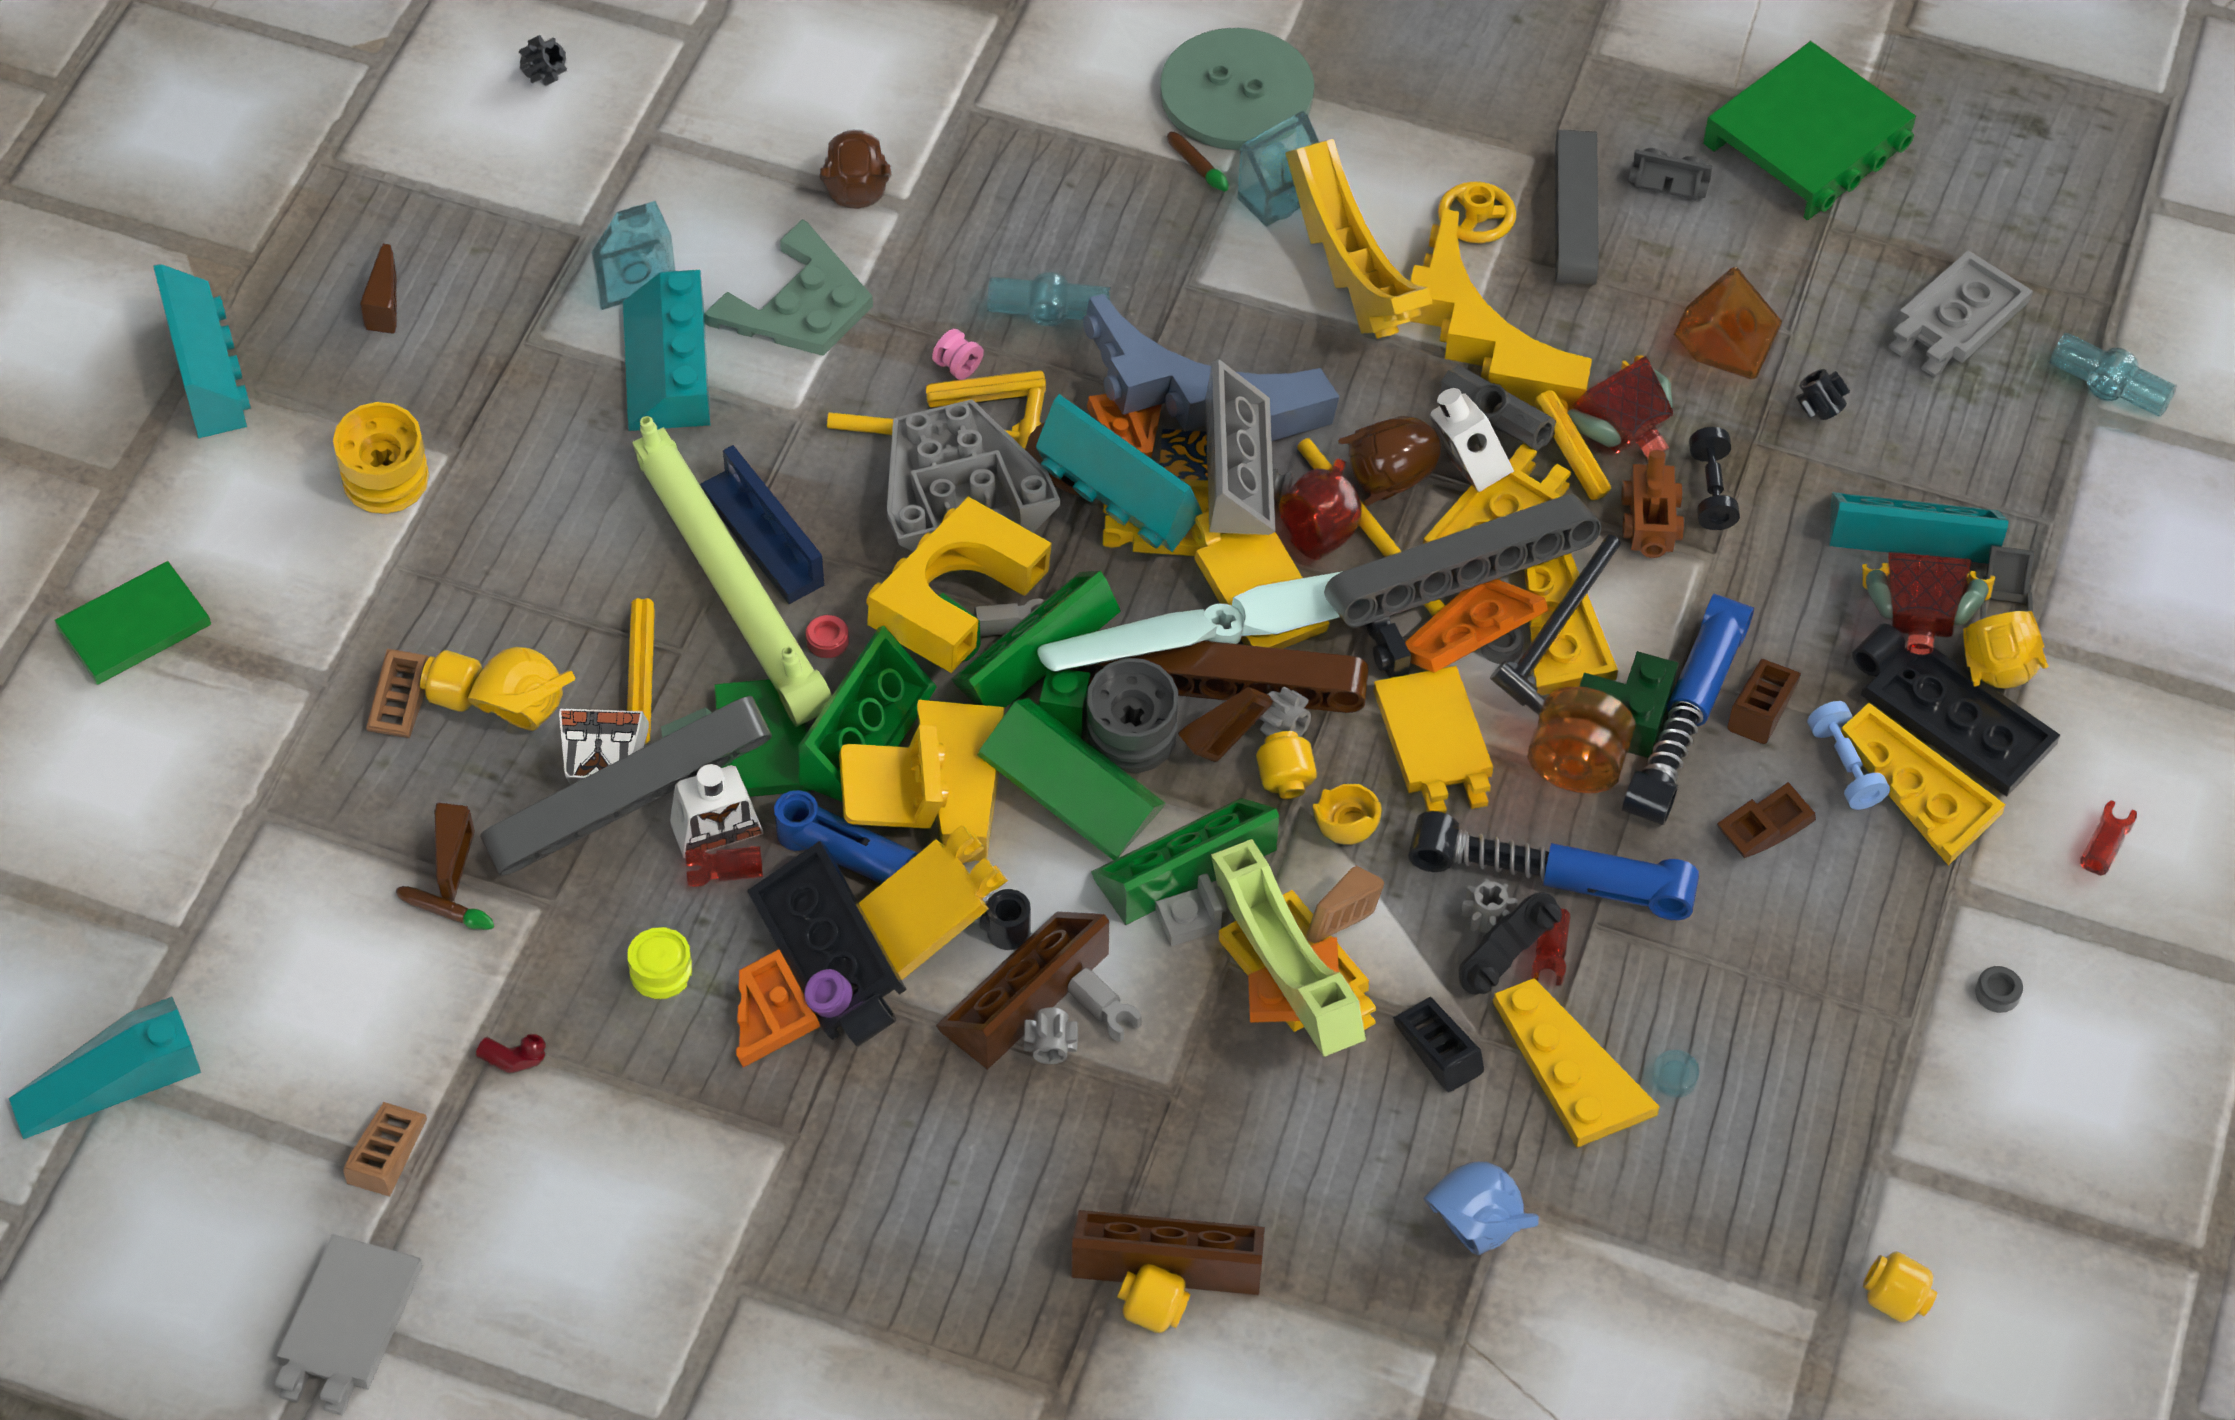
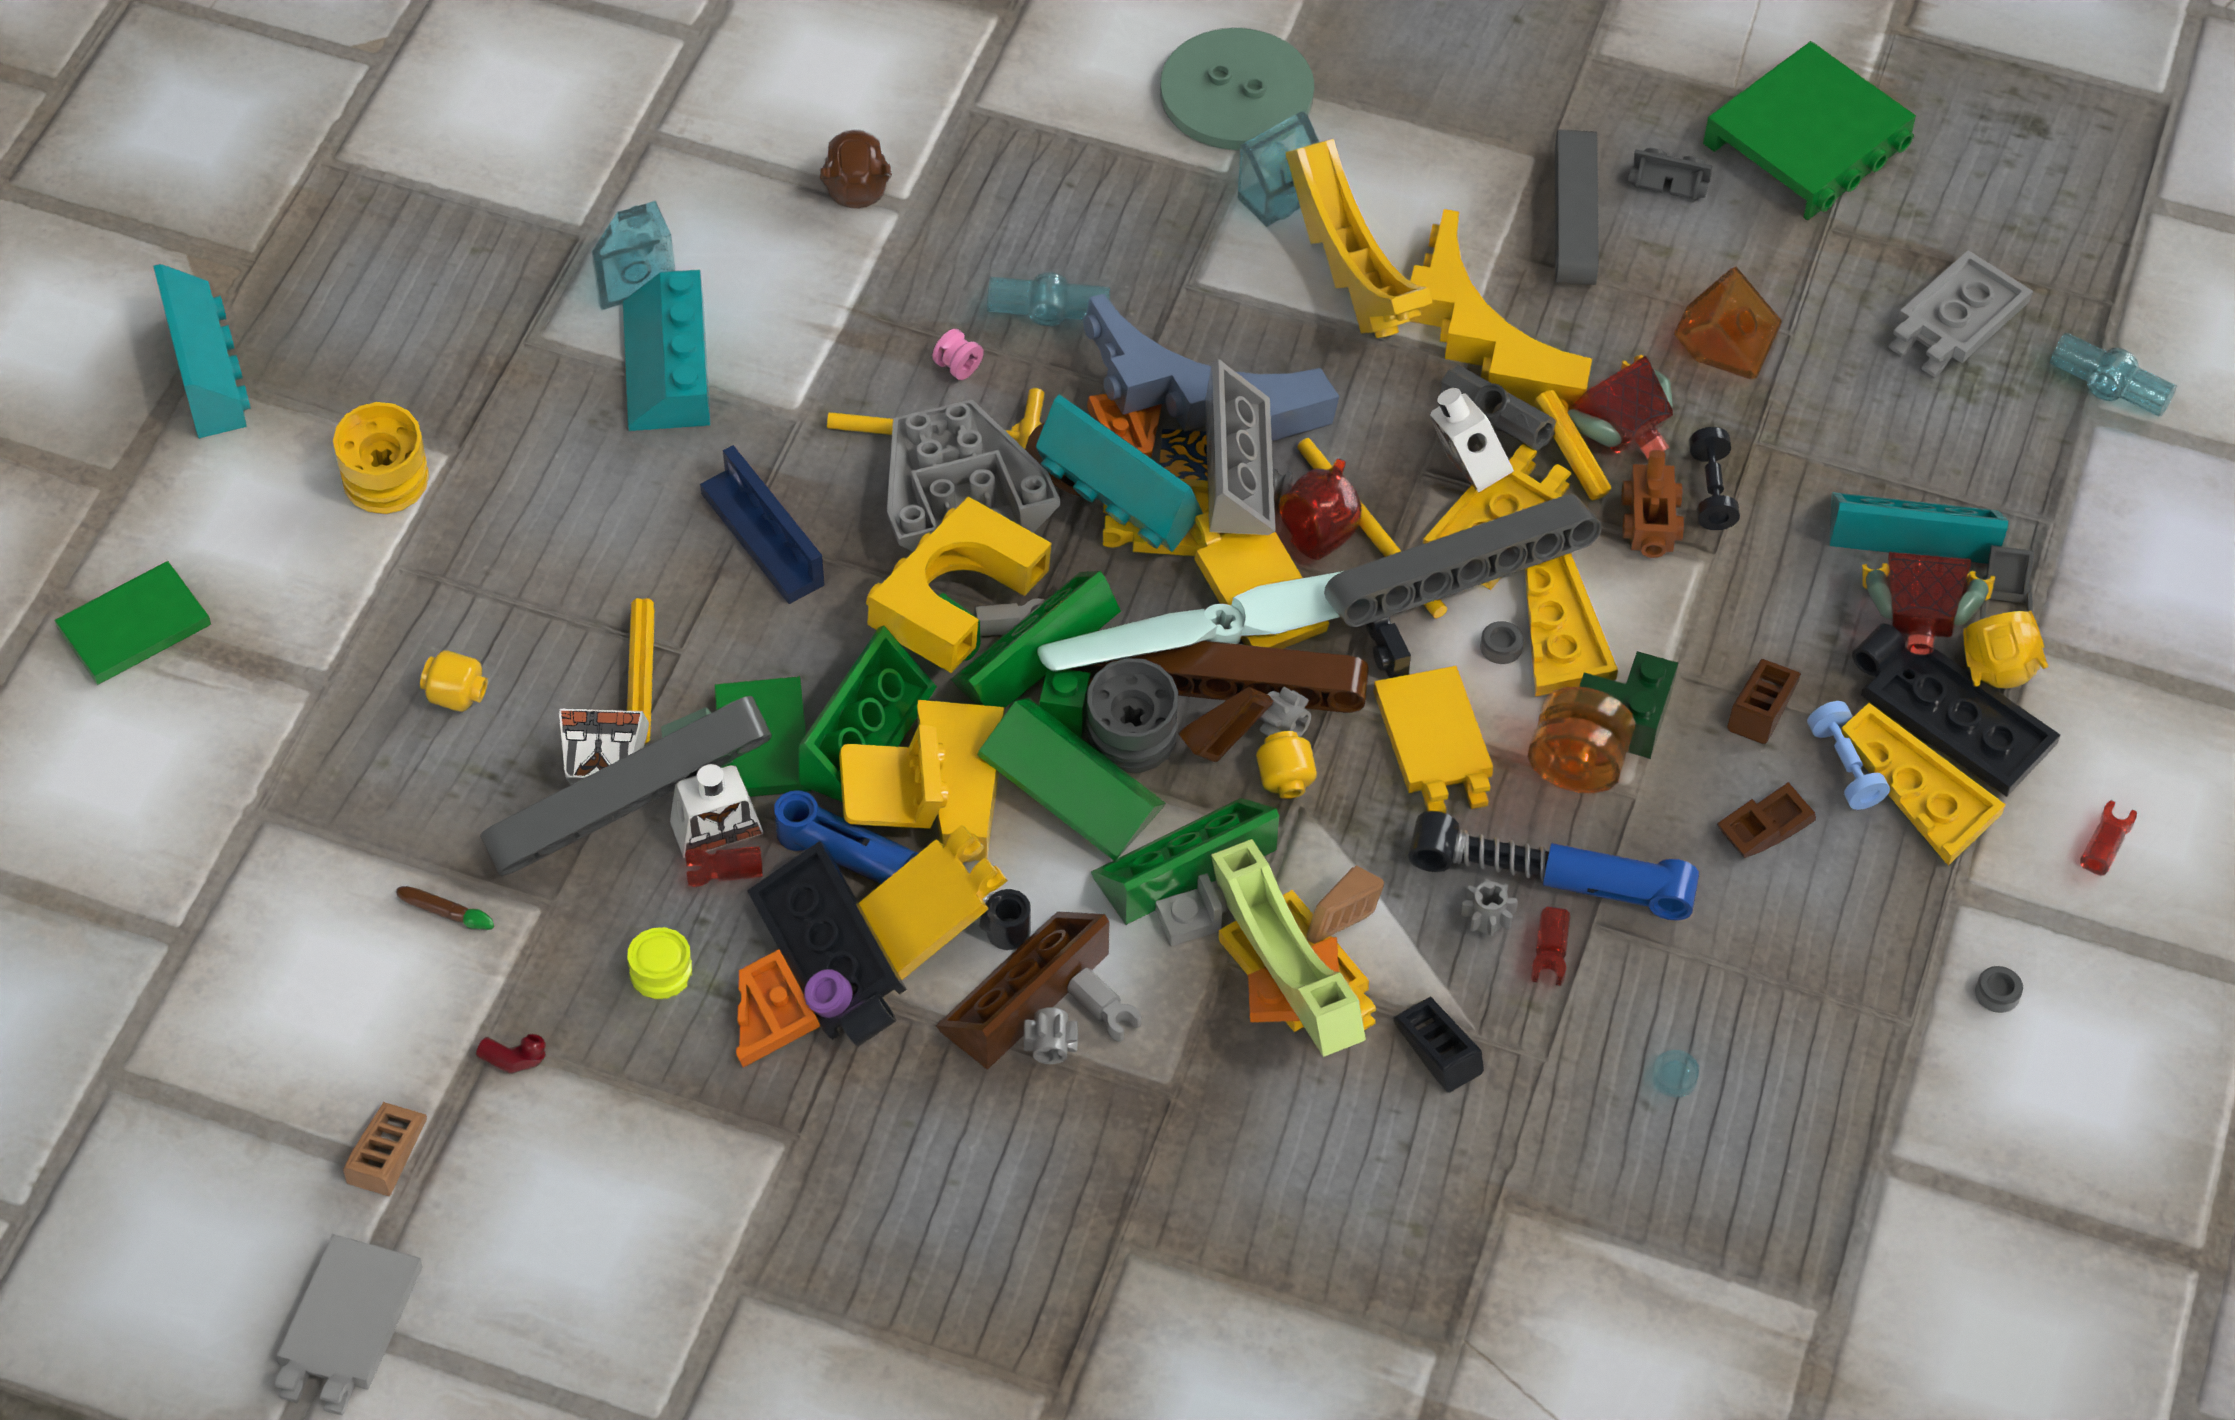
teal wedge [9,997,201,1140] -> none
reddish brown slope [360,243,397,334] -> none
medium nougat slope [366,649,429,738] -> none
reddish brown slope [434,803,475,901] -> none
yellow helmet [467,647,575,731] -> none
black gear [519,35,567,86] -> none
yellowish green piece [632,416,832,727] -> none
sand green wing [704,219,873,356] -> none
coral tile [806,615,849,658] -> none
yellow axle [926,370,1046,408] -> none
reddish brown slope [1072,1210,1265,1295] -> none
yellow head [1117,1264,1191,1333] -> none
reddish brown piece [1167,131,1229,192] -> none
yellow hair [1312,784,1382,845] -> none
reddish brown helmet [1338,416,1441,506] -> none
orange wing [1405,579,1548,673] -> none
medium blue helmet [1423,1162,1539,1255] -> none
yellow piece [1438,181,1516,243] -> none
black piece [1458,892,1562,994] -> none
black bar [1490,535,1621,731] -> none
yellow wing [1493,978,1660,1148] -> none
piece [1622,594,1754,825] -> none
black gear [1796,369,1850,420] -> none
yellow head [1862,1251,1937,1323] -> none

